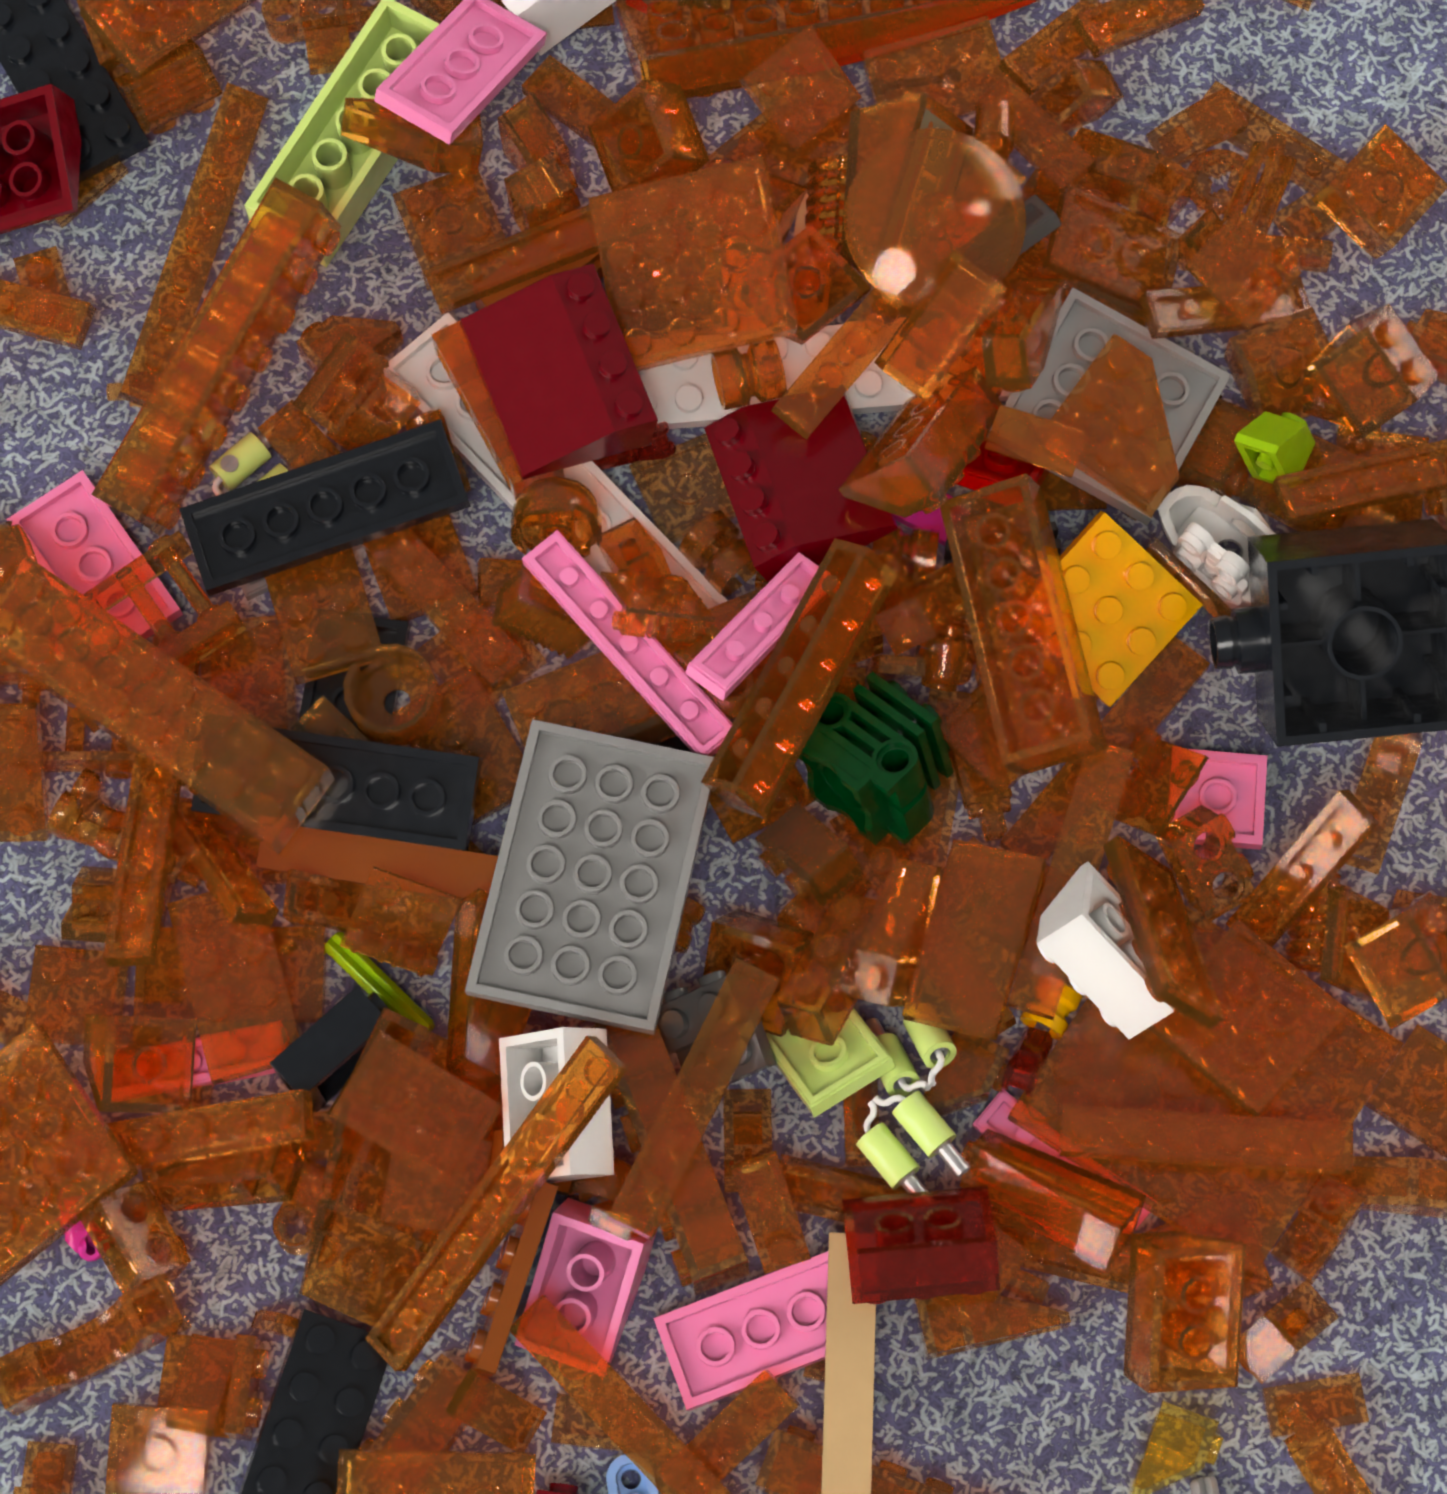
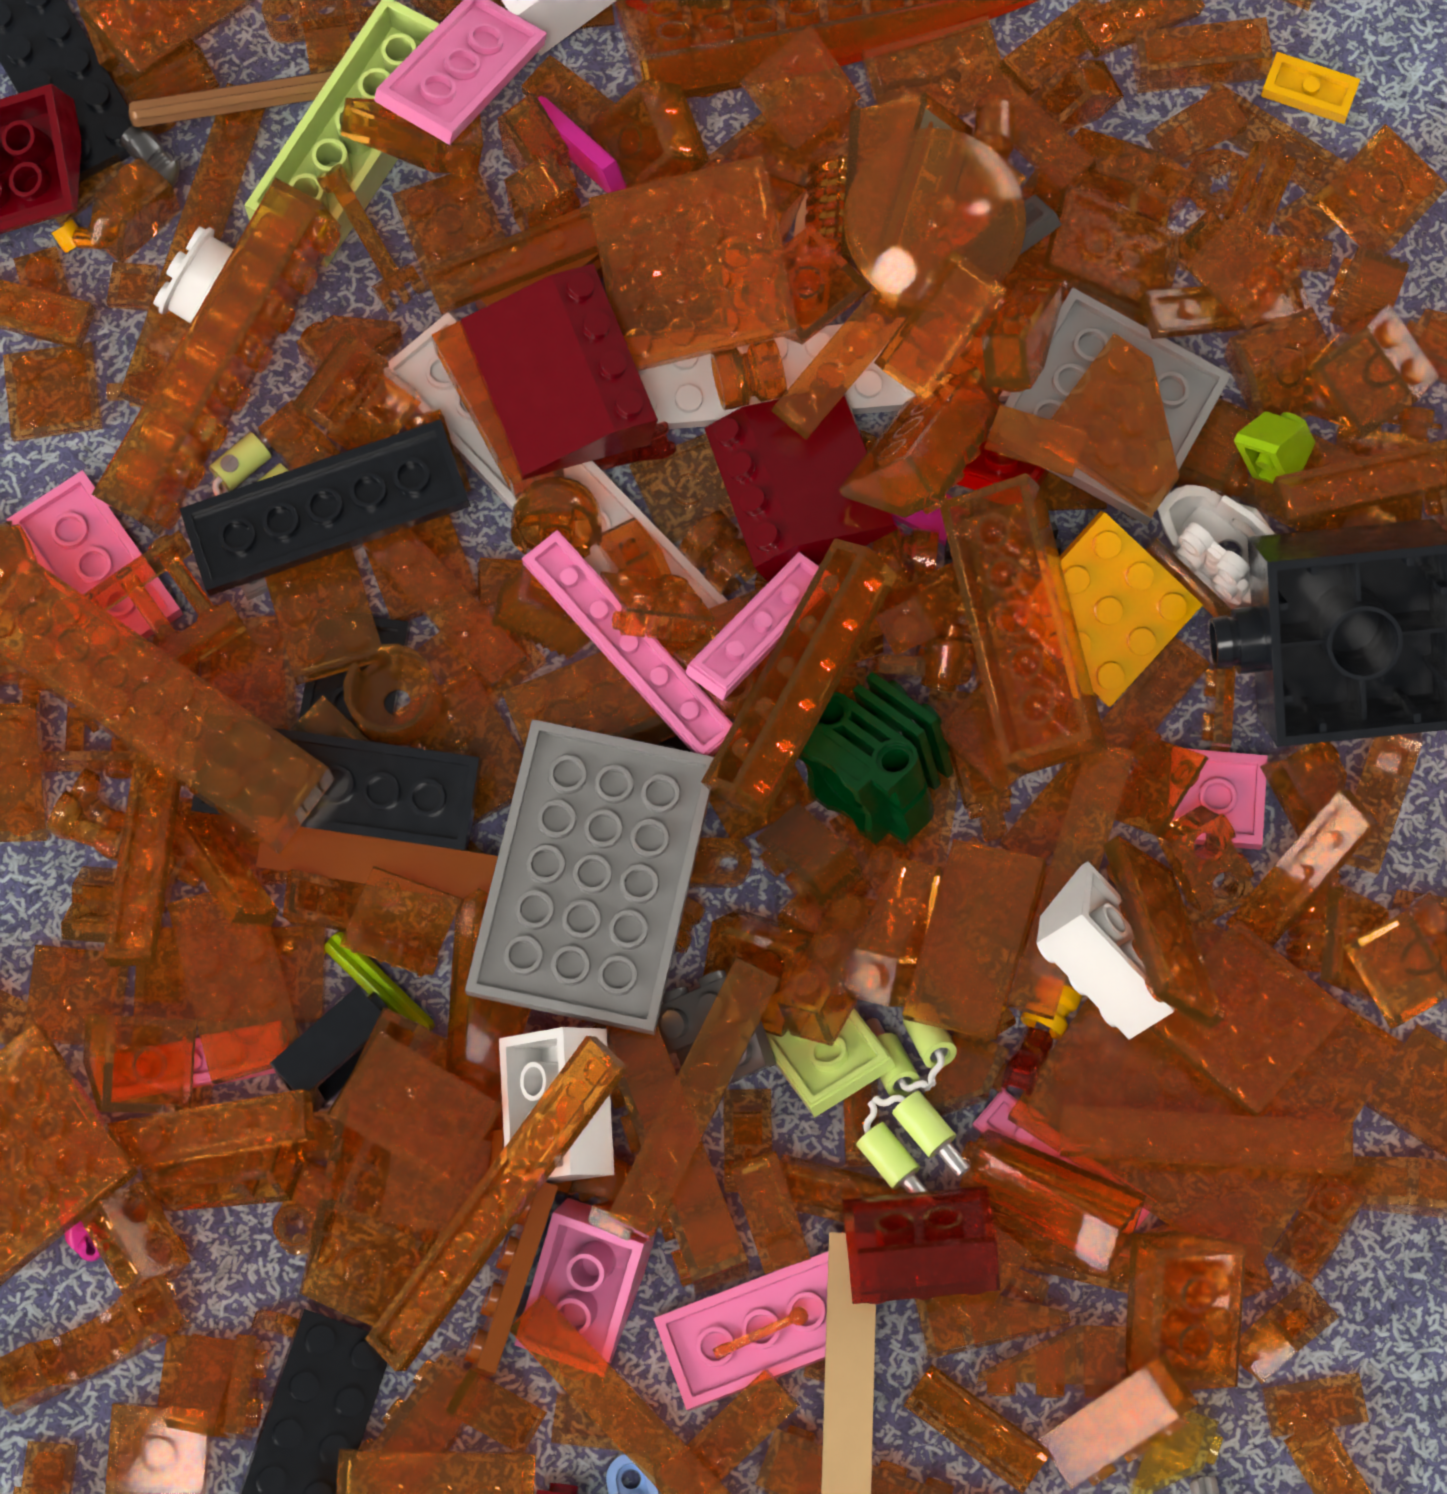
none -> clear orange plate [3,342,103,442]
none -> clear orange torso [51,126,181,264]
none -> clear orange tile [106,262,159,311]
none -> medium nougat axle [128,70,333,128]
none -> white wheel [153,226,246,334]
none -> clear orange hinge [316,164,427,314]
none -> dark pink tile [529,95,627,200]
none -> clear orange plate [689,838,752,888]
none -> clear orange hinge [712,1306,808,1359]
none -> clear orange plate [904,1364,1052,1494]
none -> clear orange slope [976,1325,1126,1400]
none -> clear orange brick [1038,1353,1199,1489]
none -> clear orange brick [1131,17,1273,94]
none -> clear orange plate [1201,666,1236,752]
none -> clear orange slope [1260,742,1347,848]
none -> yellow plate [1261,52,1361,124]
none -> clear orange brick [1327,245,1409,341]
none -> clear orange plate [1387,406,1442,438]

